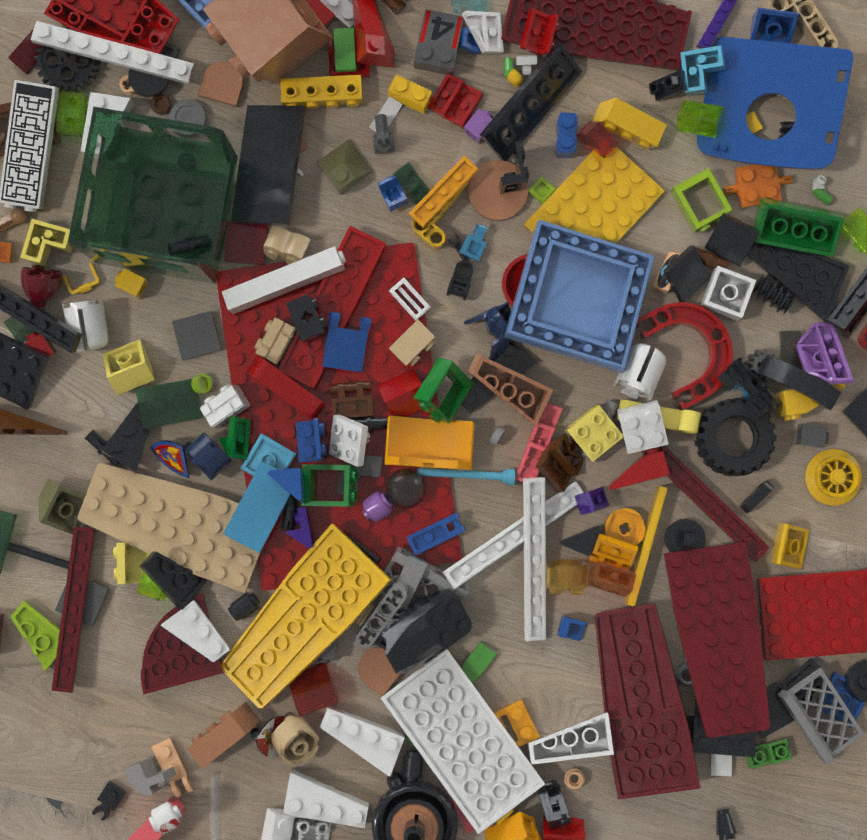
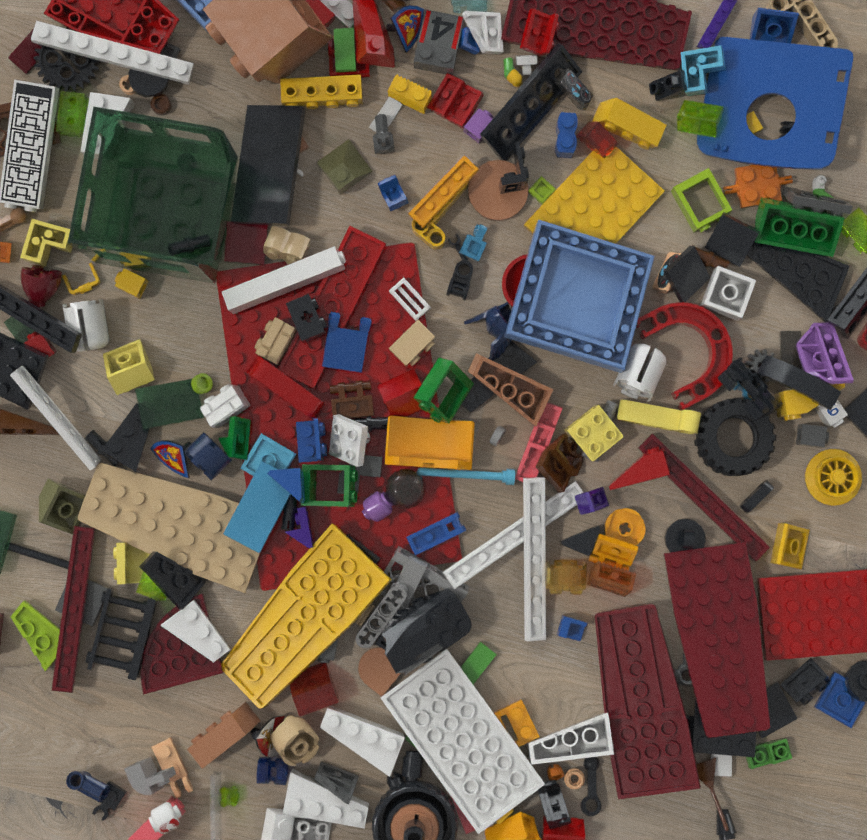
flat silver piece [169,99,206,136] -> none
dark grey tile [172,311,222,361] -> none
nougat tile [198,61,243,107] -> none
black brick [228,592,260,621] -> none
clear green slope [392,162,430,206] -> none
white brick [617,400,668,454] -> none
yellow tile [624,486,668,606] -> none
black piece [752,274,797,315] -> none
light grey fence [777,668,864,765] -> none
none -> white tile [10,366,101,471]
none -> dark blue piece [66,771,110,802]
none -> black fence [85,587,158,681]
none -> clear neon green plate [219,786,240,807]
none -> clear blue wheel [257,756,289,786]
none -> dark grey wing [314,761,359,805]
none -> shield [386,5,424,53]
none -> orange hinge [547,764,565,781]
none -> slope [554,67,593,111]
none -> black piece [580,757,602,817]
none -> reddish brown piece [697,758,729,831]
none -> dark grey wing [782,186,853,216]
none -> white brick [814,399,848,428]

